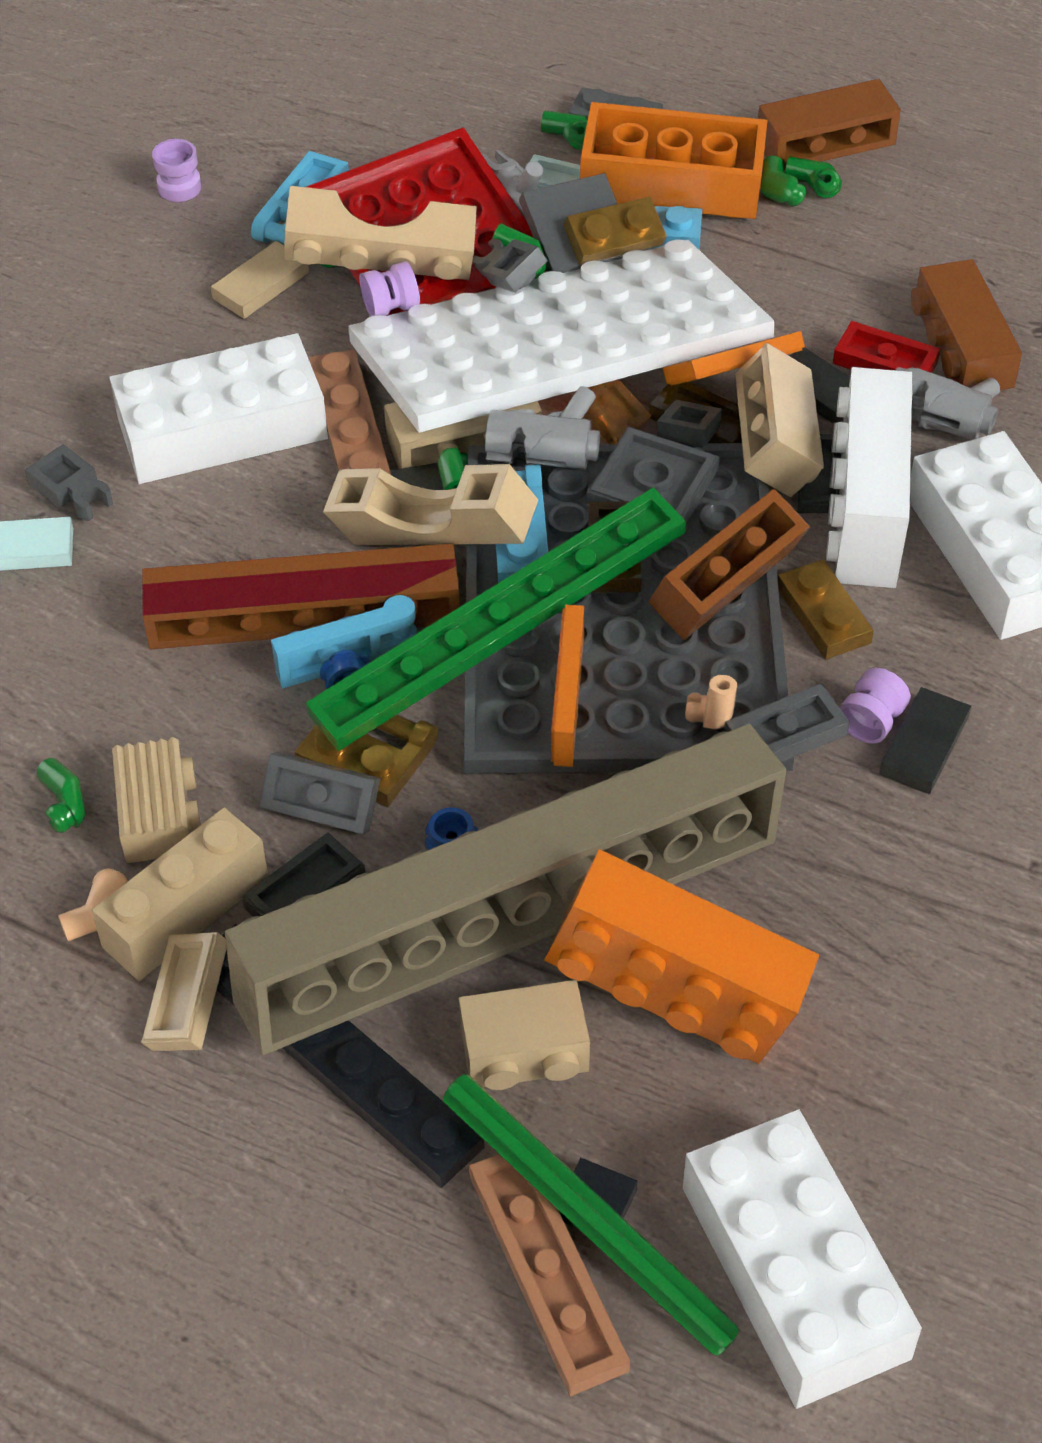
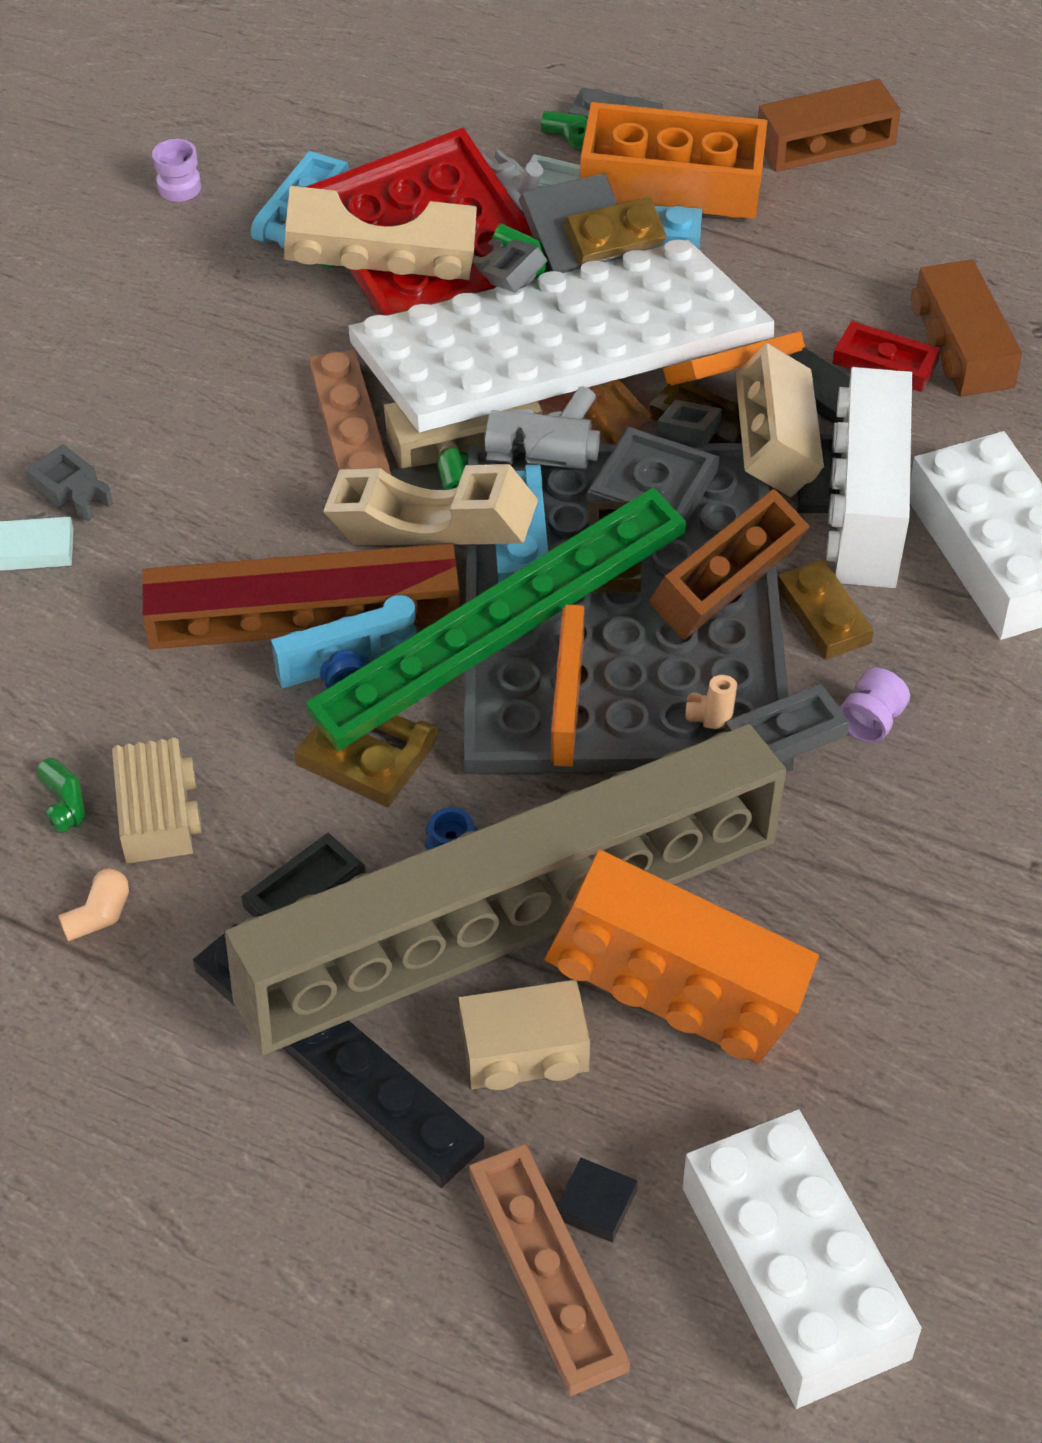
tan brick [92,807,268,982] -> none
white brick [109,333,328,484] -> none
tan tile [141,932,227,1051] -> none
tan tile [211,241,309,319] -> none
dark grey plate [259,752,381,834] -> none
lavender wheel [359,261,420,317] -> none
green axle [443,1074,740,1356] -> none
green arm [760,156,806,207] -> none
green arm [785,156,842,198] -> none
pearl dark grey tile [879,687,971,794] -> none
light grey piece [895,367,1000,440] -> none

